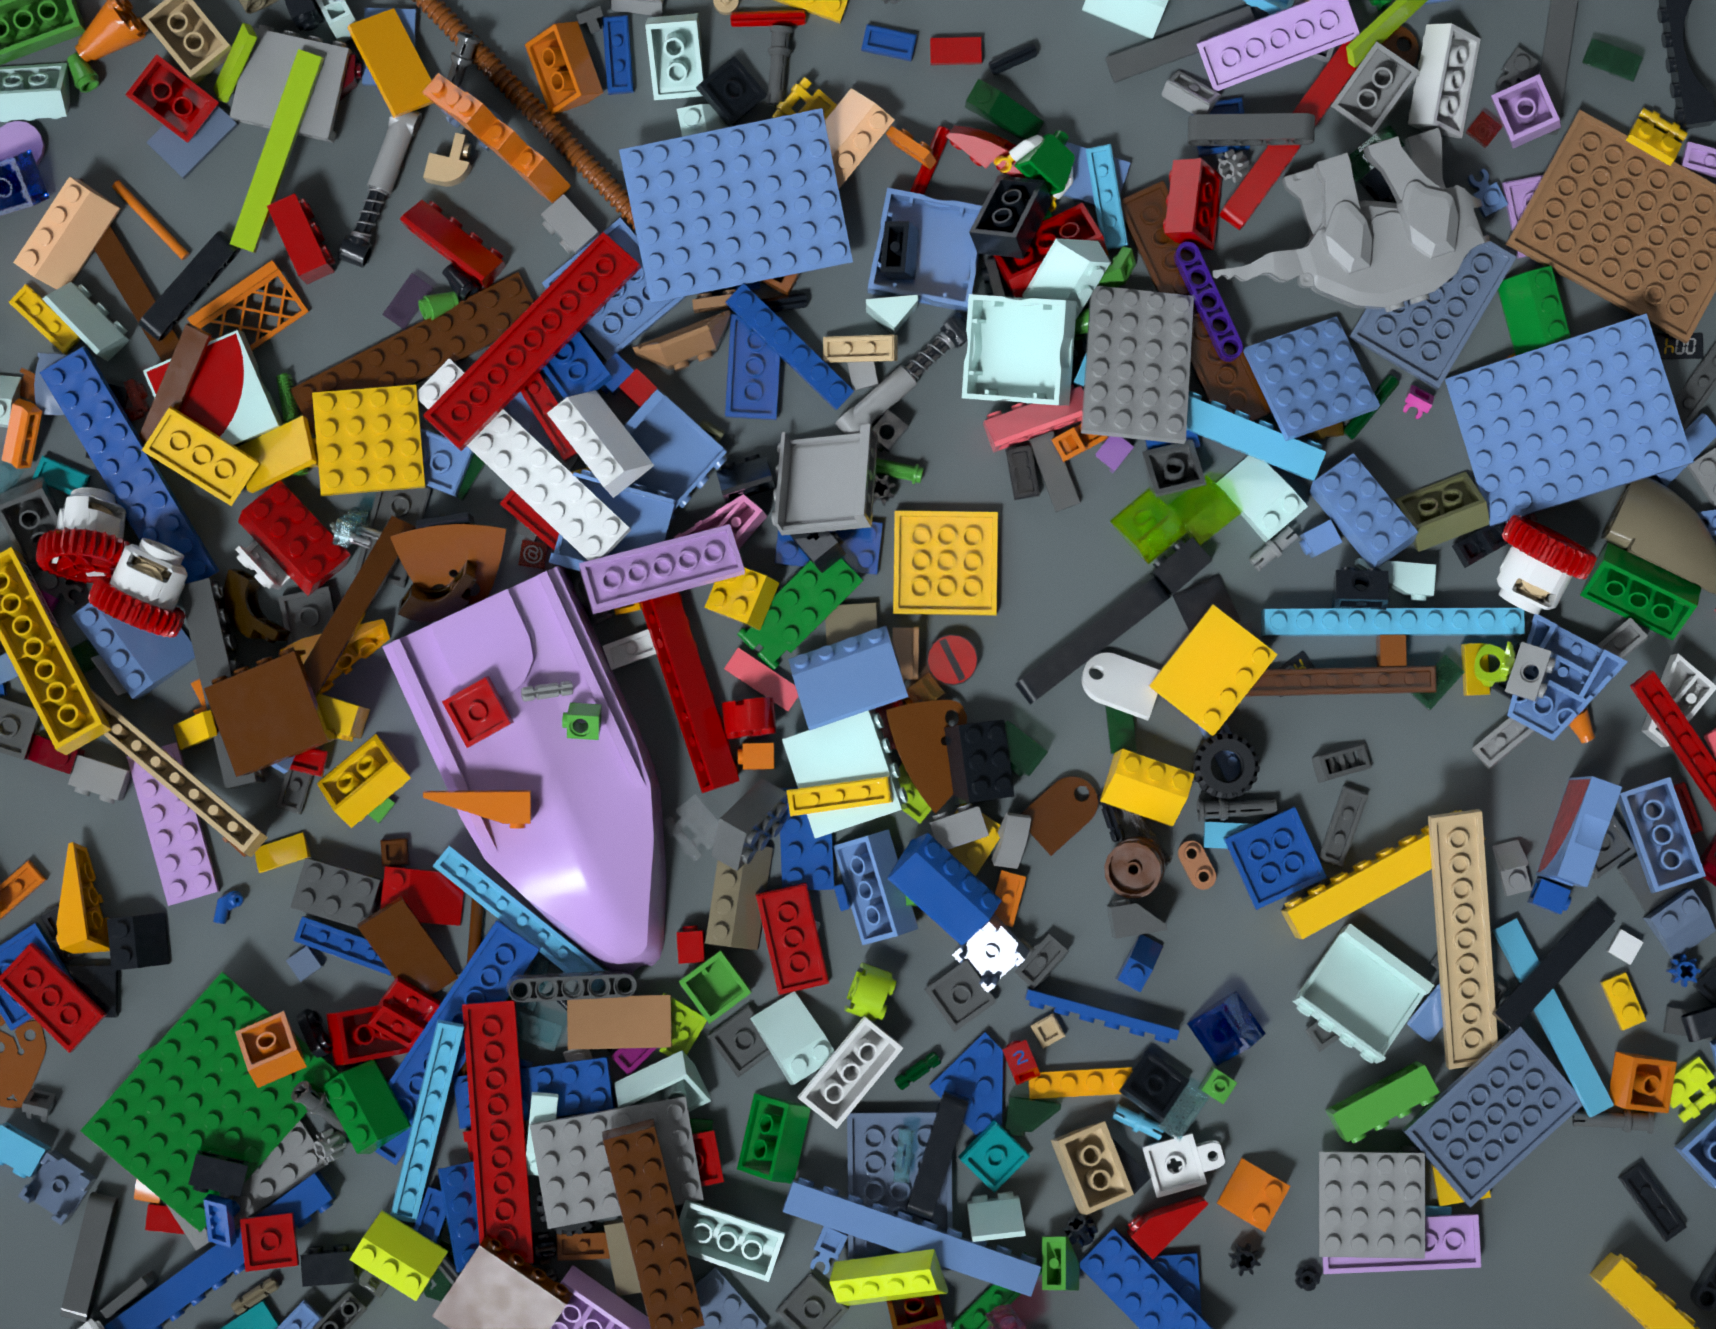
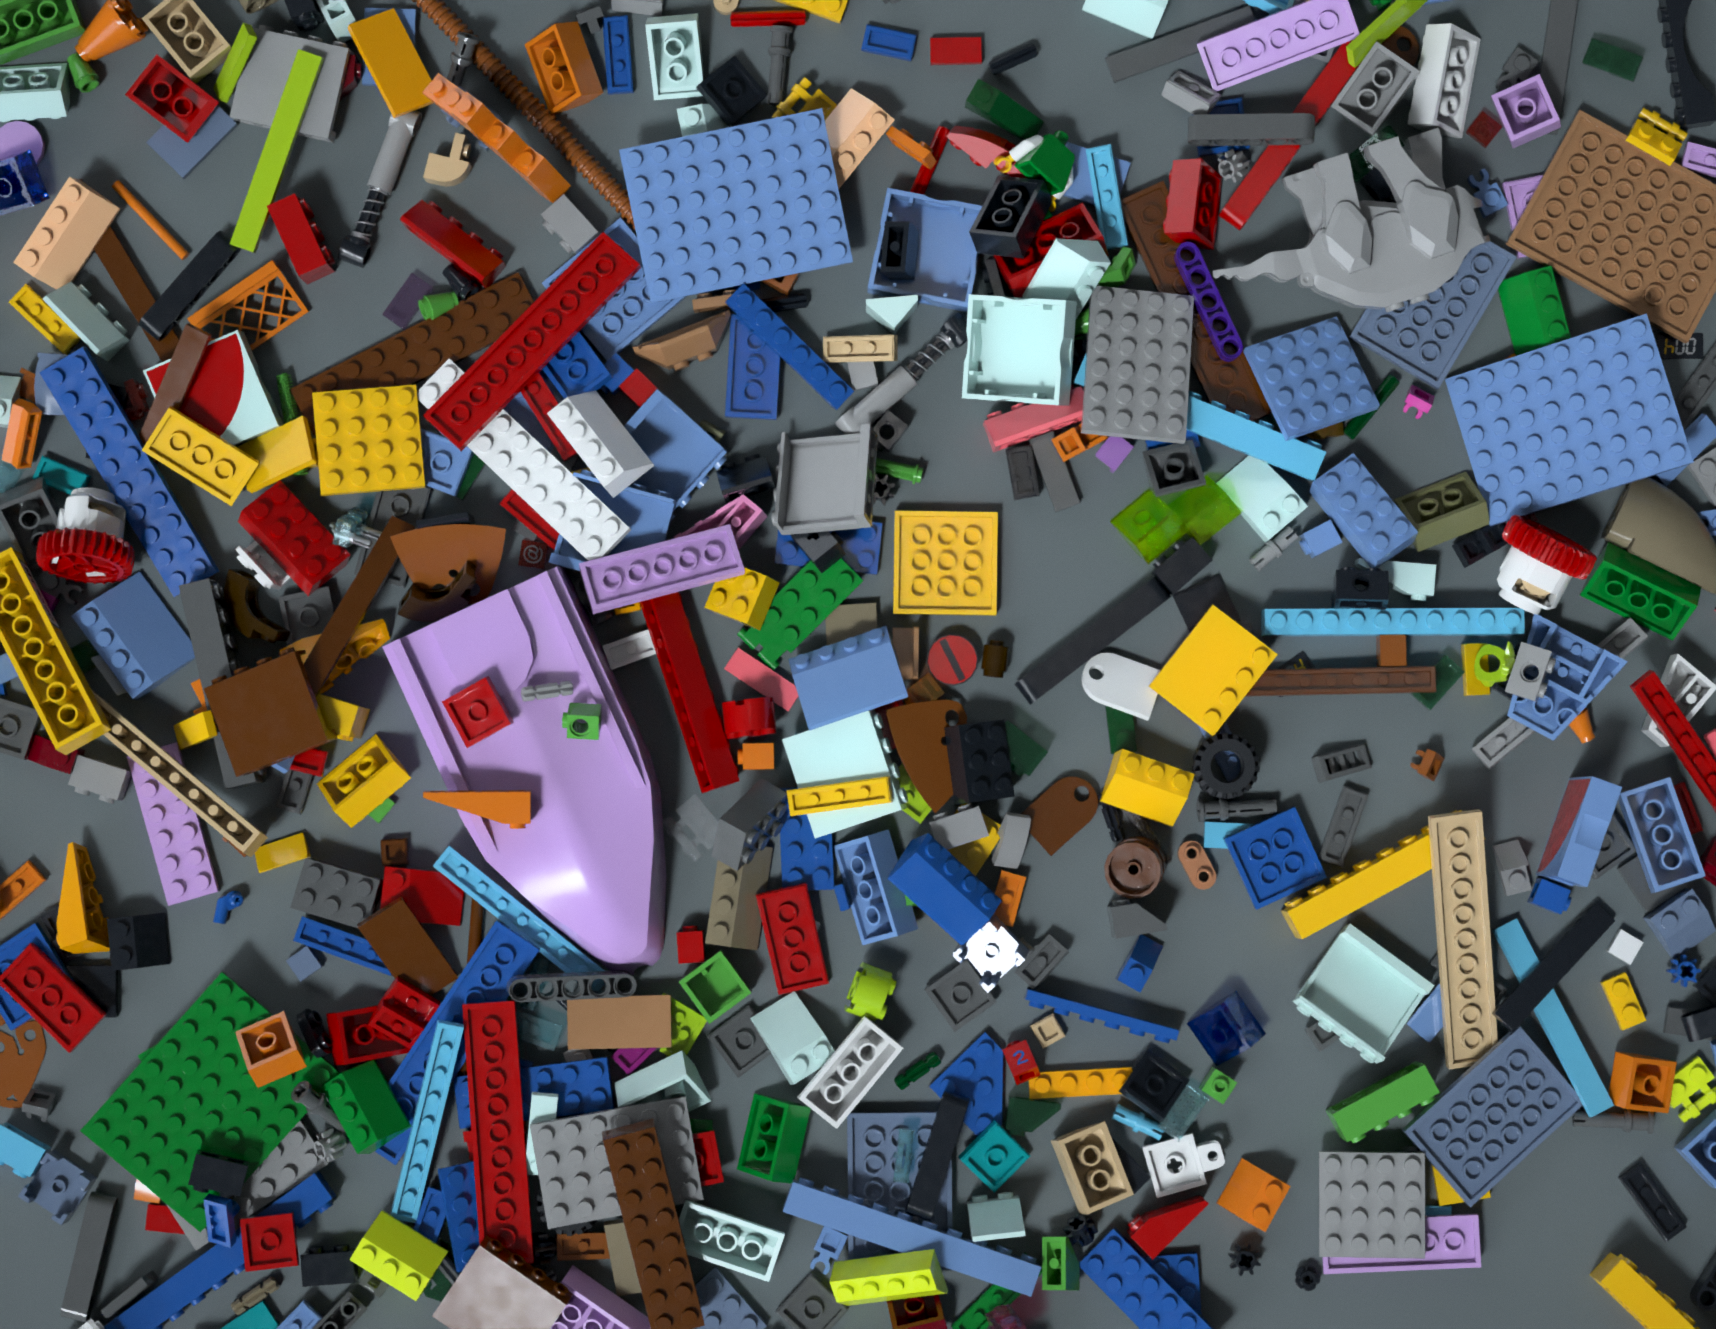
piece [88,538,188,638] -> none
none -> dark brown brick [981,640,1009,678]
none -> dark orange tile [1410,749,1445,781]

